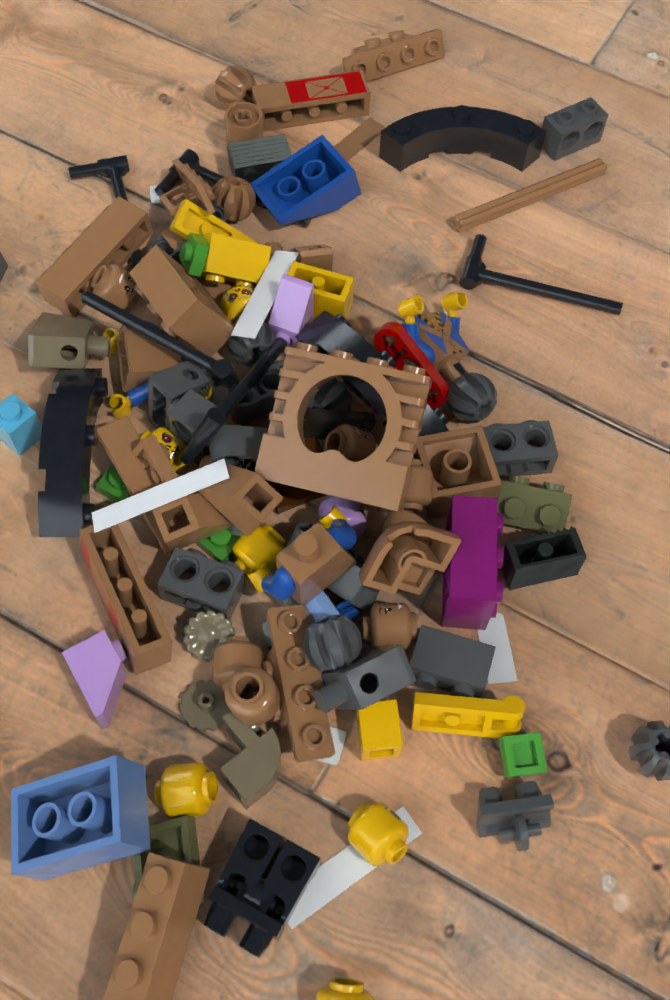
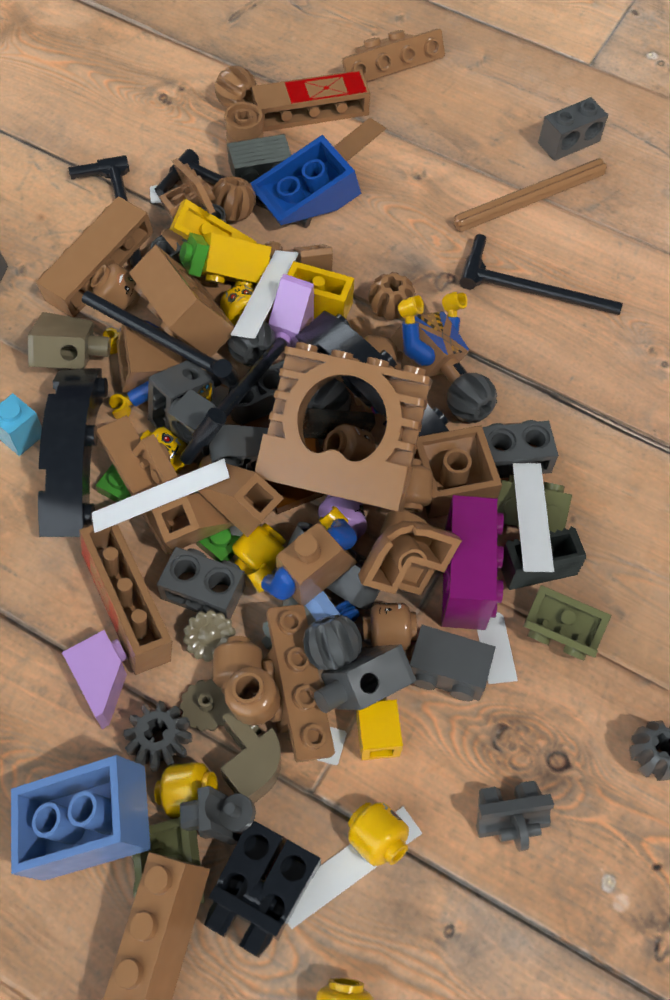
red beam [374,322,449,409] -> none
black brick [379,105,546,172] -> none
yellow plate [411,692,526,738] -> none
bright green plate [498,732,547,778] -> none
none -> dark grey gear [123,701,193,772]
none -> dark grey hips [180,786,256,845]
none -> medium nougat piece [368,272,416,321]
none -> white sticker [513,463,554,572]
none -> olive bracket [523,585,612,661]

